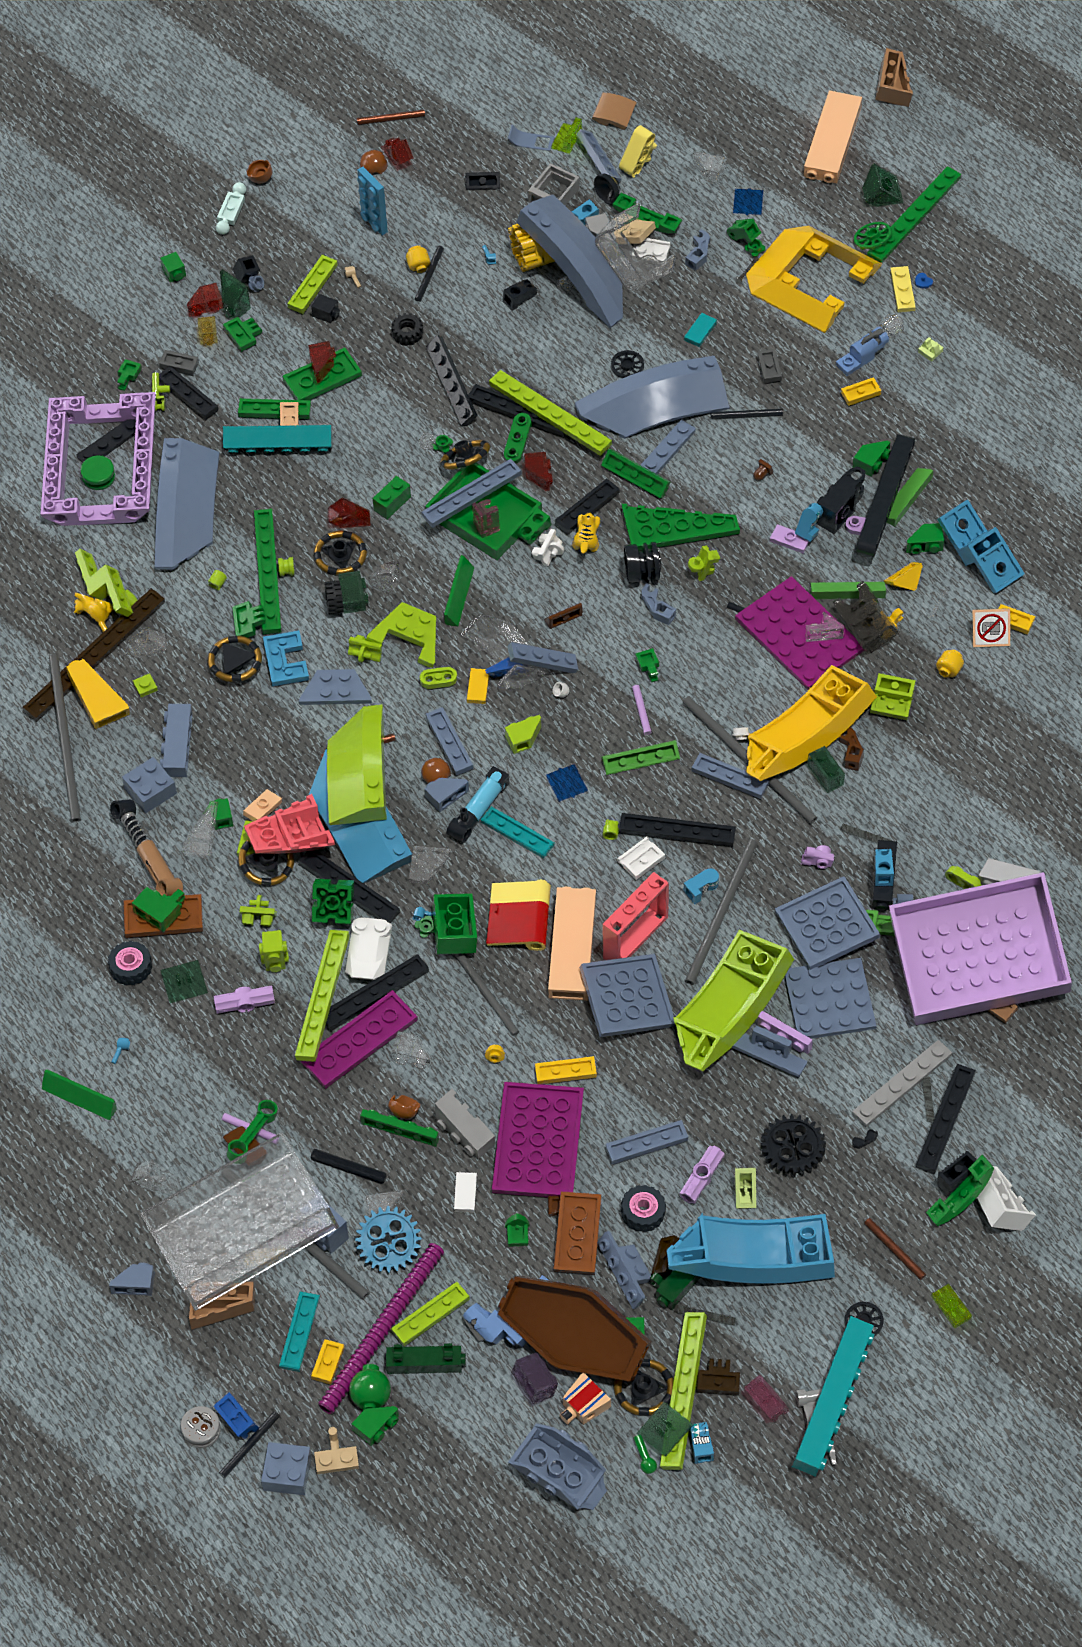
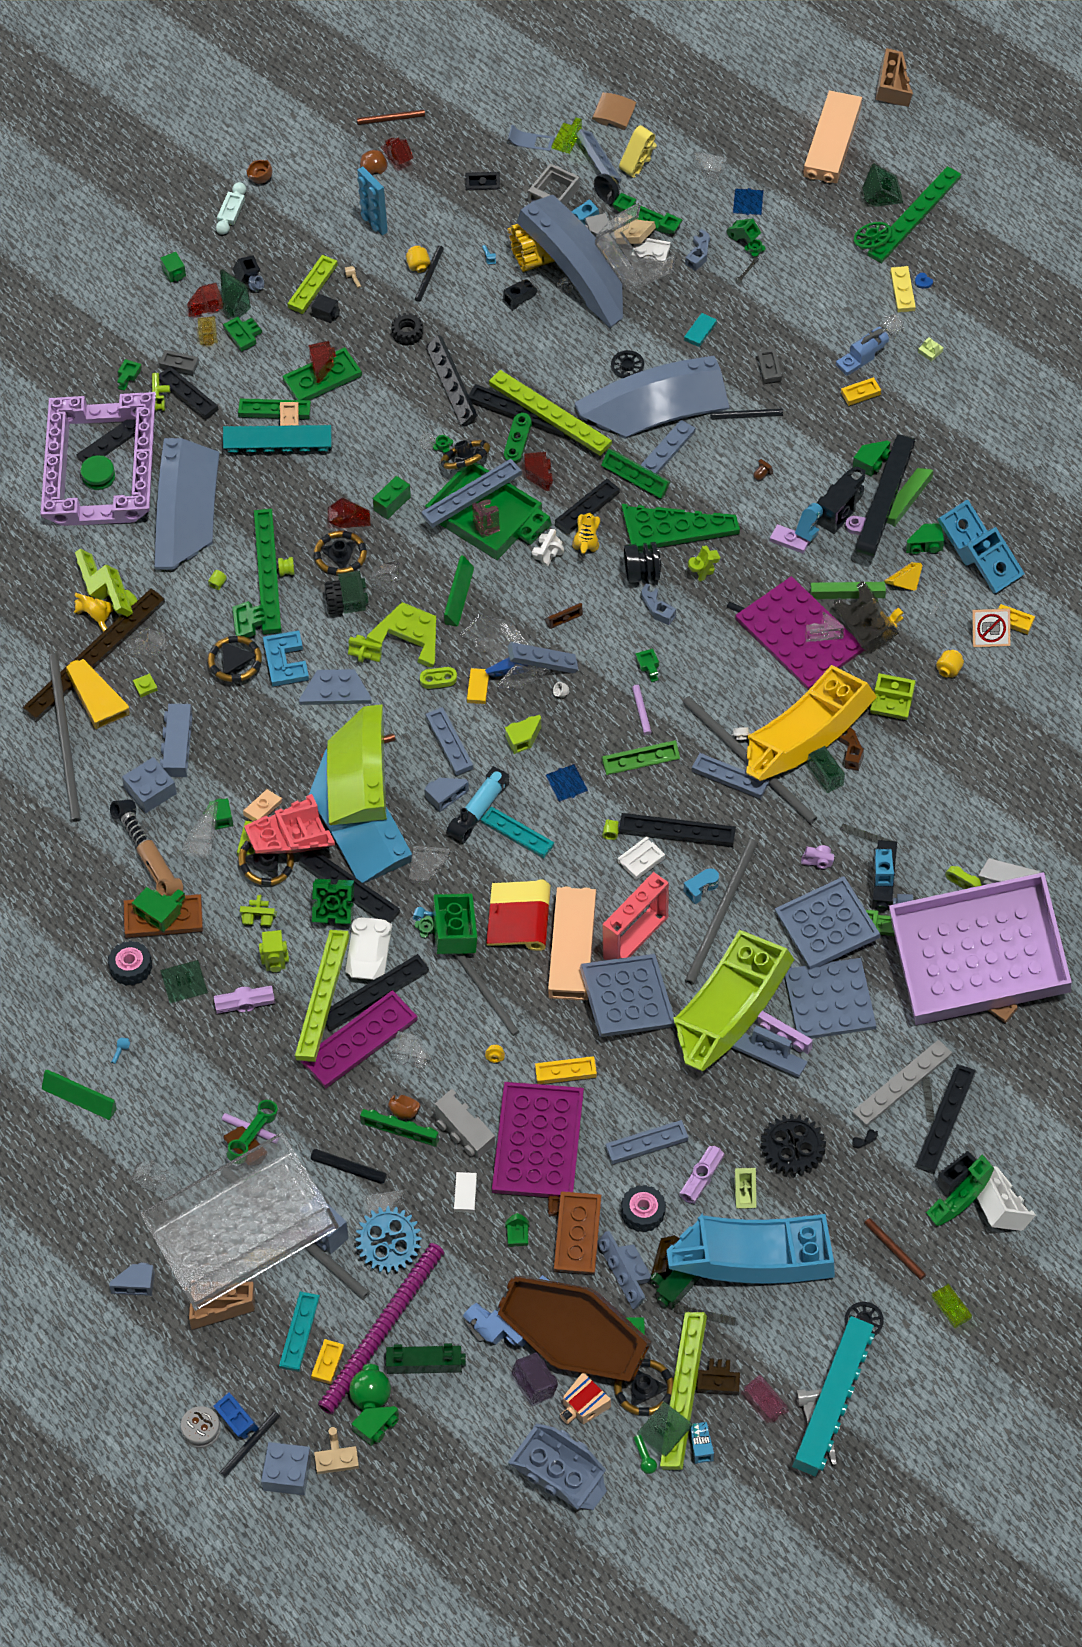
lime plate [391,1282,470,1346] -> none
dark orange hair [421,758,451,784] -> none
yellow slope [746,226,882,333] -> none

